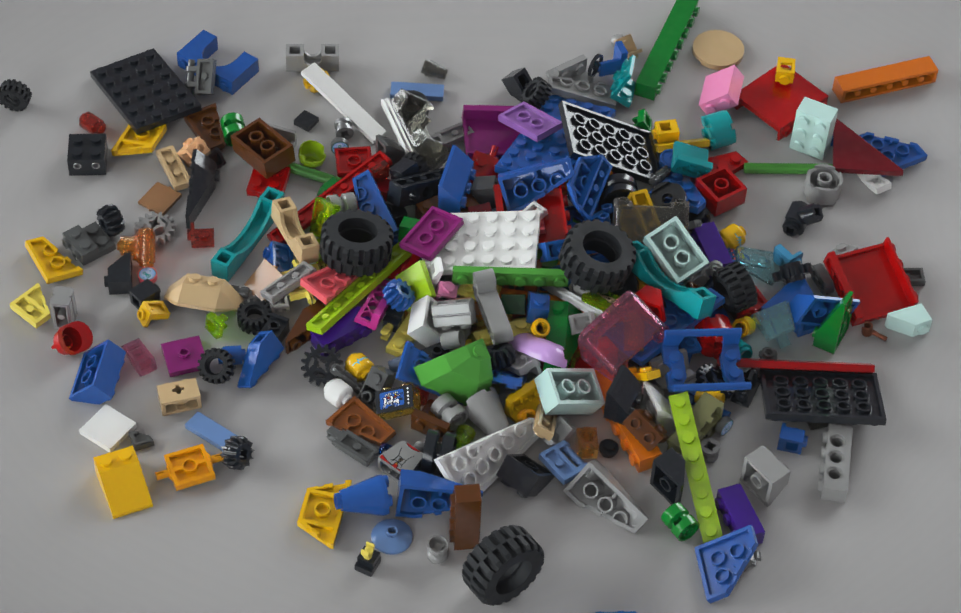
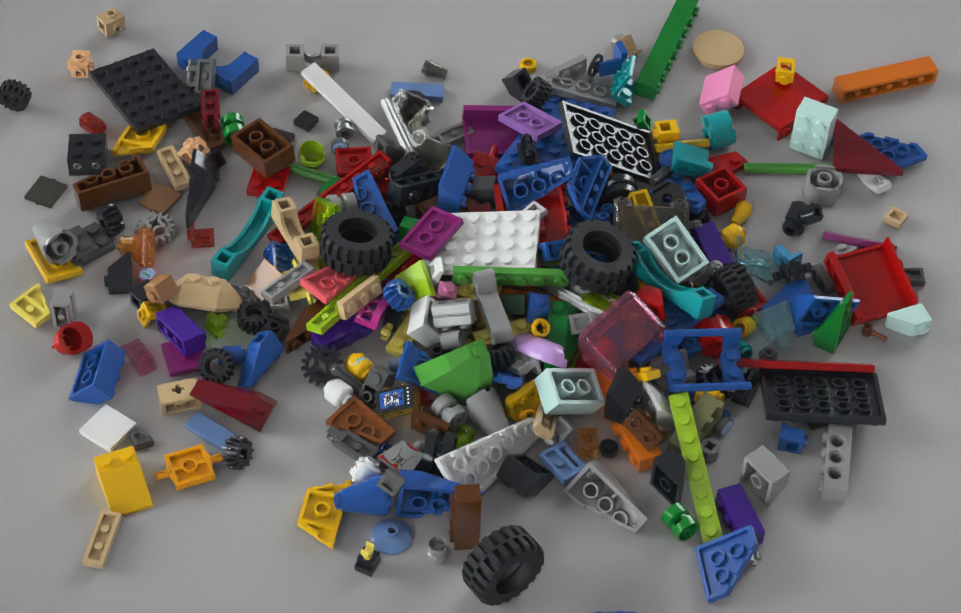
none -> clear smoke piece [24,175,68,209]
none -> light grey cone [32,219,79,265]
none -> light nougat brick [67,50,94,78]
none -> reddish brown wedge [73,153,152,211]
none -> tan plate [82,510,122,569]
none -> tan brick [96,7,125,38]
none -> medium nougat brick [143,274,179,303]
none -> dark purple brick [155,305,207,357]
none -> dark red wedge [190,379,277,432]
none -> dark red hinge [201,89,220,130]
none -> tan plate [337,275,382,320]
none -> white head [350,456,380,484]
none -> dark grey tile [376,467,406,497]
none -> black hinge [517,133,539,165]
none -> yellow tile [519,58,537,74]
none -> yellow cone [730,201,753,226]
none -> magenta tile [822,230,897,251]
none -> tan plate [883,206,909,230]

